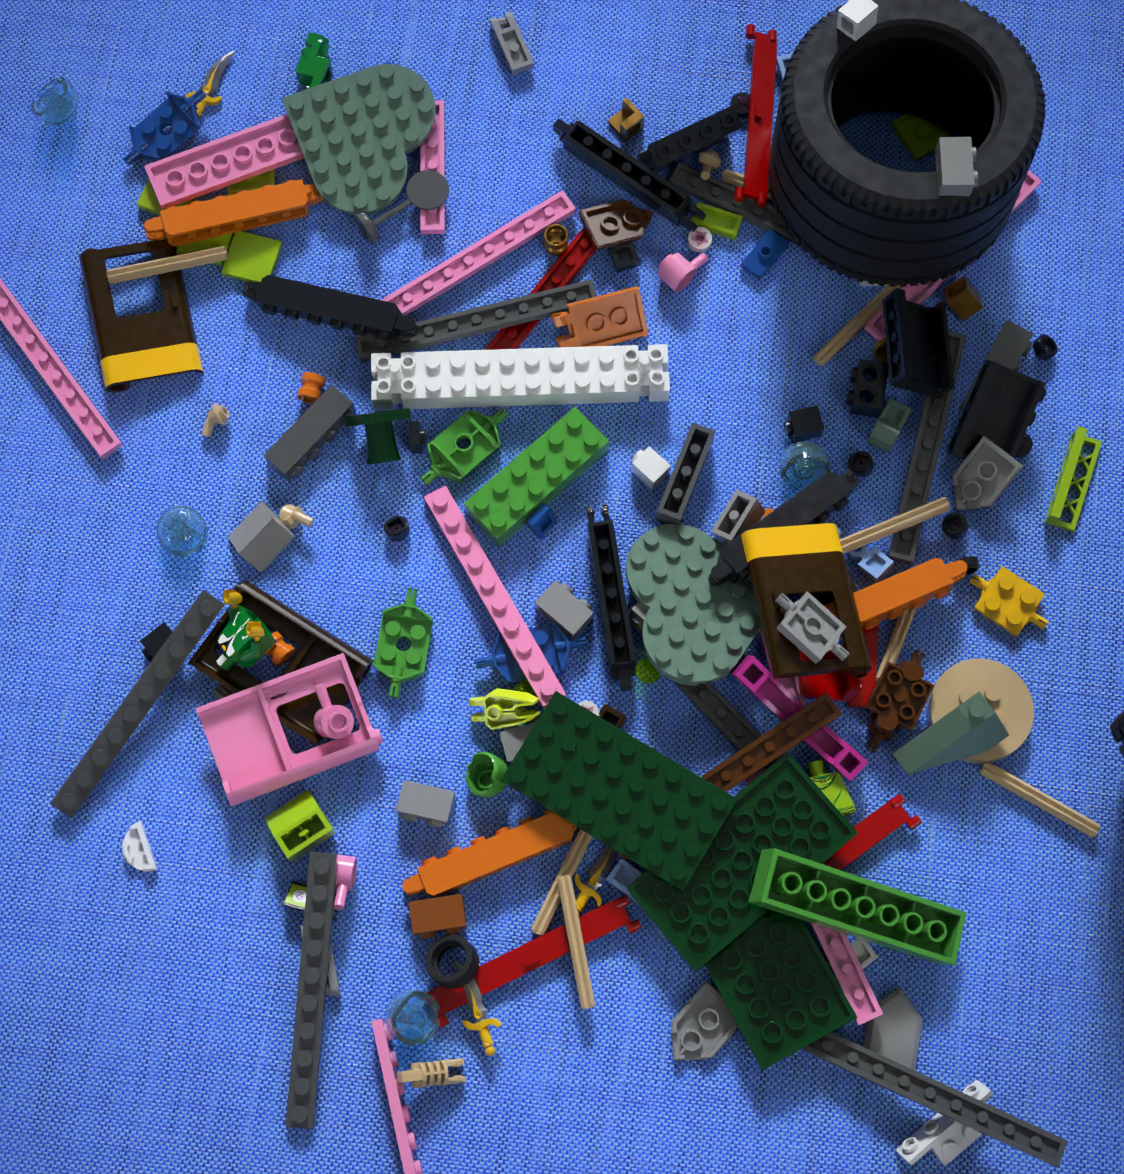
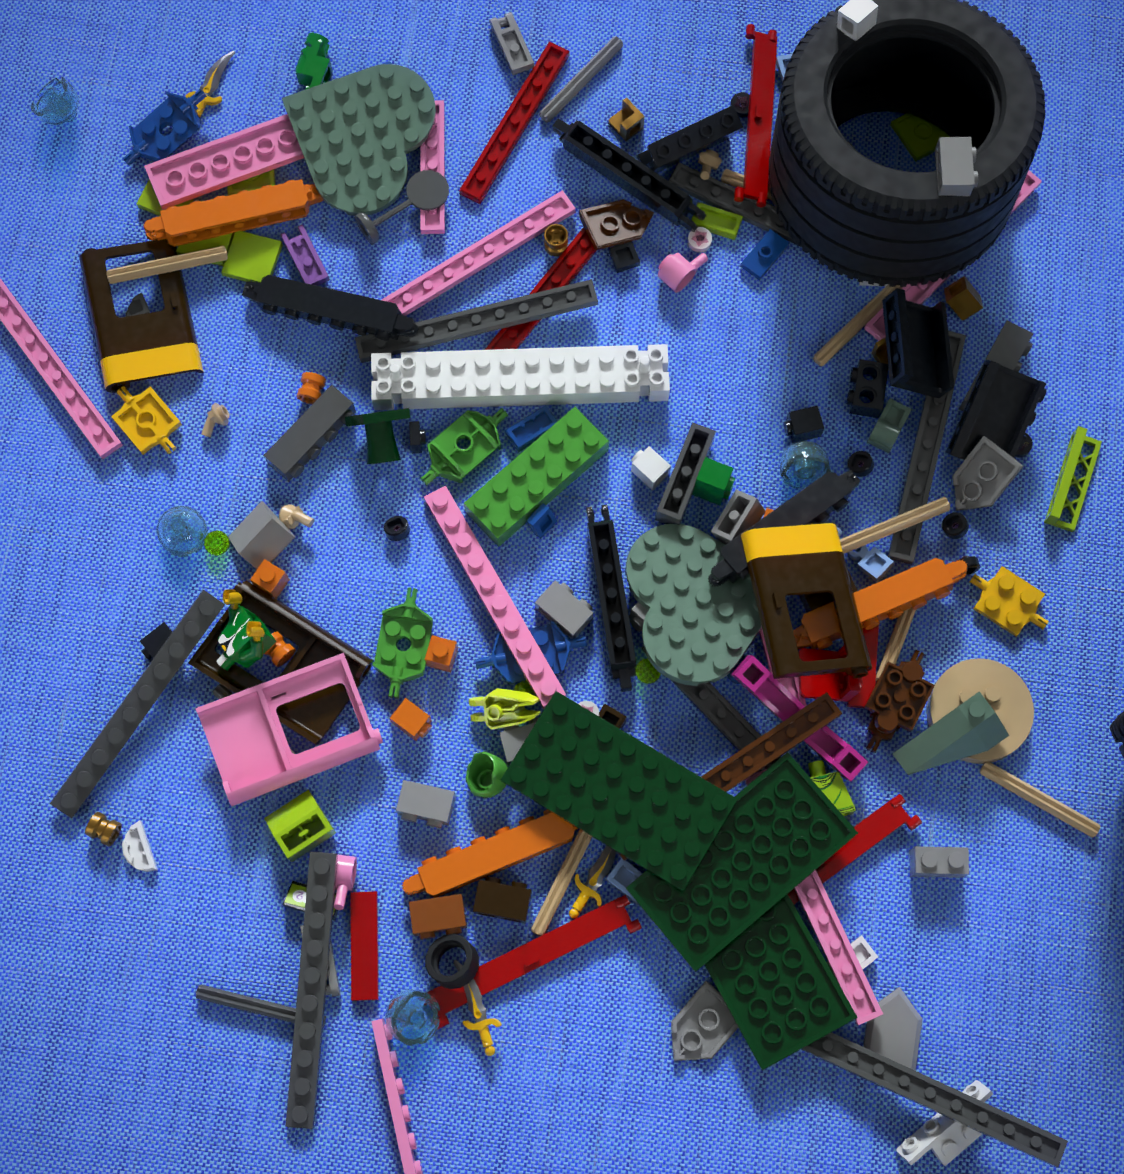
bright pink piece [314,683,354,739] -> none
tan hinge [396,1058,466,1088] -> none
orange tile [550,286,649,348] -> none
tan axle [557,875,595,1009] -> none
bright green brick [749,848,967,965] -> none
light grey plate [775,591,849,664] -> none
black tile [1033,335,1058,360] -> none
none -> pearl gold wheel [85,812,122,847]
none -> yellow plate [111,386,182,455]
none -> dark grey tile [126,293,150,317]
none -> dark grey axle [196,985,326,1028]
none -> clear neon green plate [204,530,230,556]
none -> orange brick [250,559,290,599]
none -> medium lavender hinge [280,225,330,286]
none -> red tile [350,891,379,1001]
none -> orange brick [390,698,432,741]
none -> orange brick [425,635,458,673]
none -> red tile [459,41,570,204]
none -> dark brown brick [473,876,532,924]
none -> blue plate [505,405,557,453]
none -> light grey axle [540,36,623,123]
none -> green brick [693,457,736,506]
none -> light grey brick [909,846,969,878]

